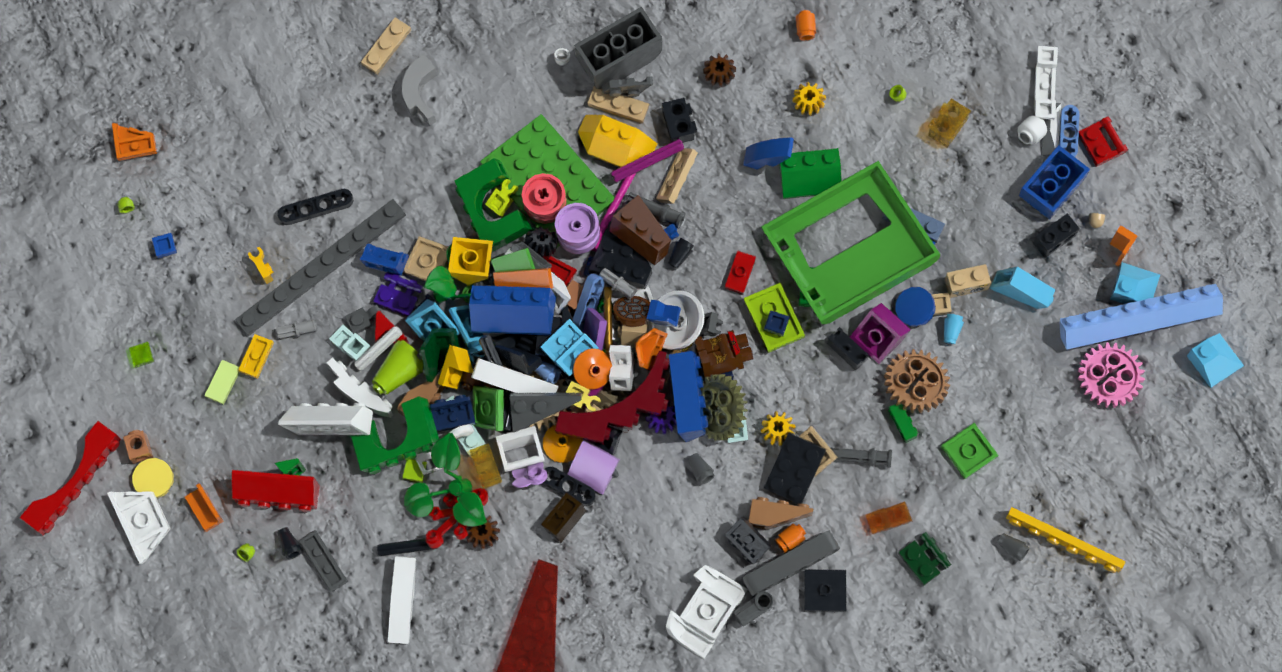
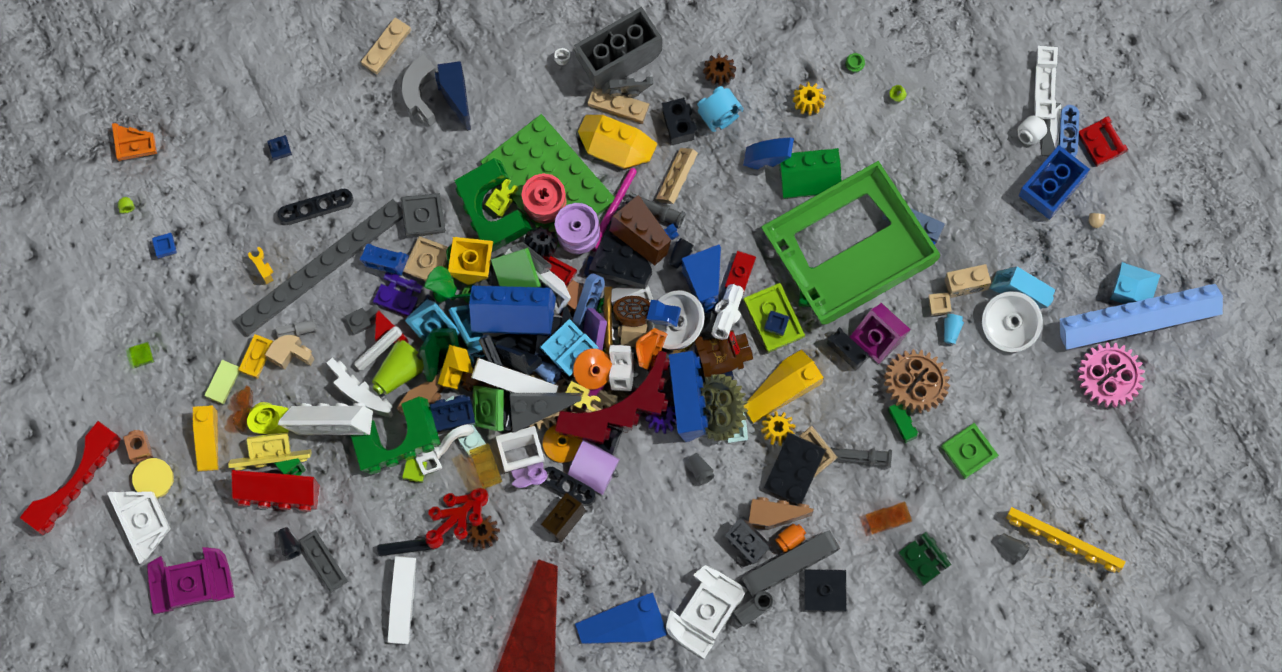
orange panel [185,483,224,532] -> none
lime hinge [236,543,255,562] -> none
light aqua slope [329,325,370,361] -> none
green plant [404,433,487,526] -> none
orange tile [493,268,553,289] -> none
light grey axle [599,268,637,300] -> none
magenta axle [611,139,684,182] -> none
orange brick [796,10,816,41] -> none
blue tile [895,287,936,327] -> none
clear yellow brick [928,98,971,148] -> none
black brick [1033,213,1080,258] -> none
orange panel [1110,225,1138,267] -> none
medium azure slope [1187,333,1244,388] -> none
none -> magenta piece [147,547,235,615]
none -> yellow slope [193,405,219,472]
none -> light yellow bracket [228,432,312,470]
none -> clear orange slope [233,385,253,432]
none -> neon yellow piece [247,402,290,434]
none -> tan brick [265,335,315,369]
none -> dark blue tile [267,135,292,161]
none -> dark grey plate [400,193,446,237]
none -> dark blue slope [435,61,471,131]
none -> blue wedge [575,592,667,644]
none -> blue slope [682,244,721,313]
none -> medium azure brick [697,86,744,132]
none -> white piece [711,284,744,340]
none -> yellow wedge [744,349,824,424]
none -> bright green plate [845,53,865,72]
none -> white dish [982,291,1043,352]

